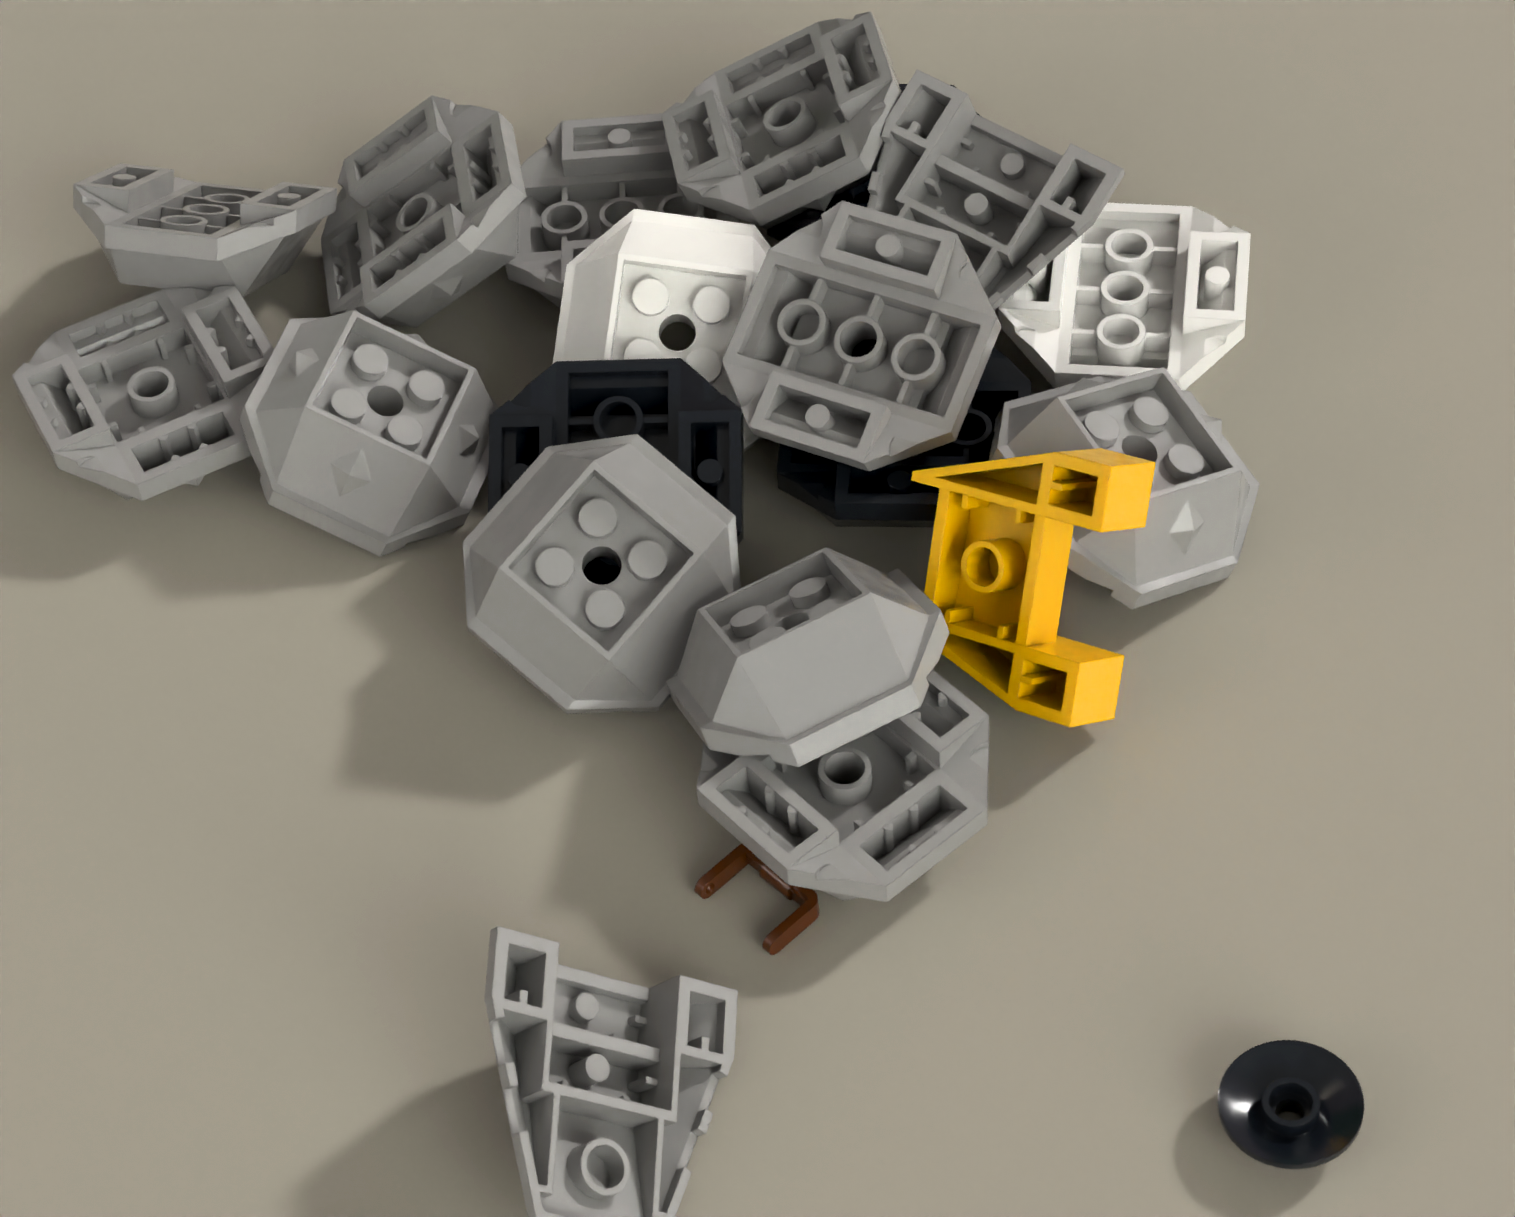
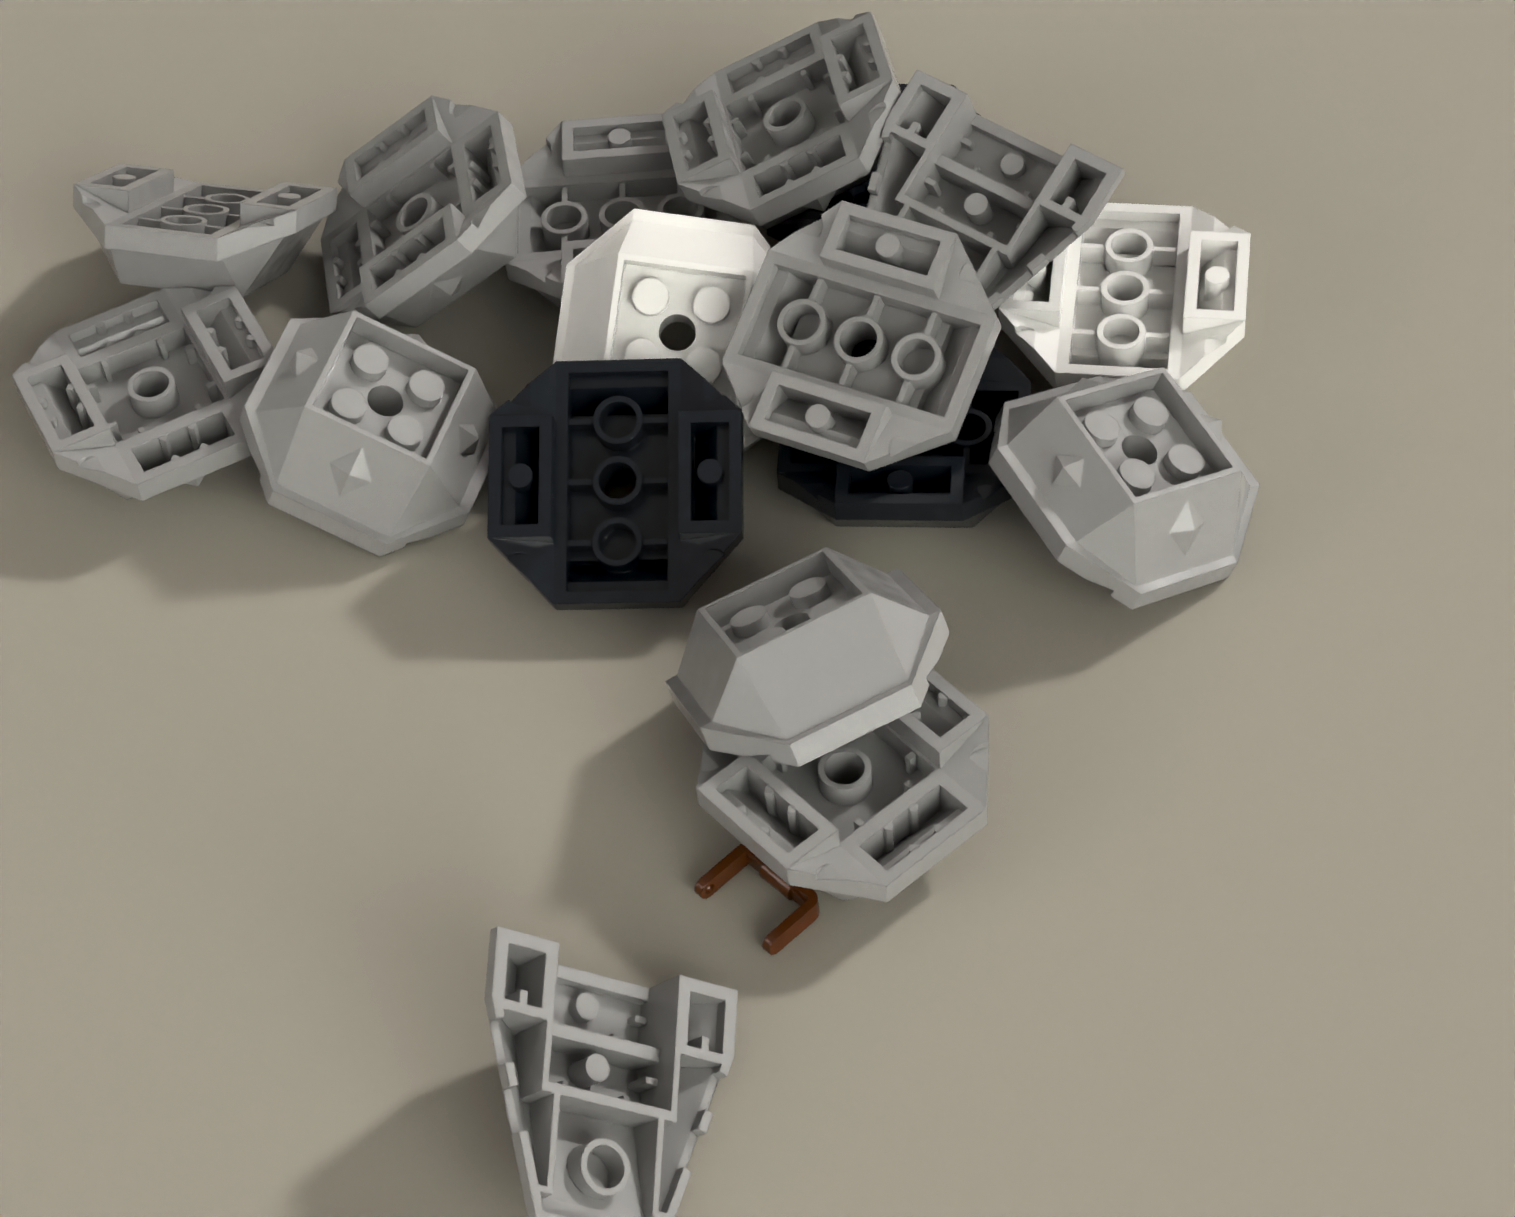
light grey piece [463,434,741,714] -> none
yellow wedge [911,448,1156,727] -> none
black dish [1218,1040,1364,1169] -> none

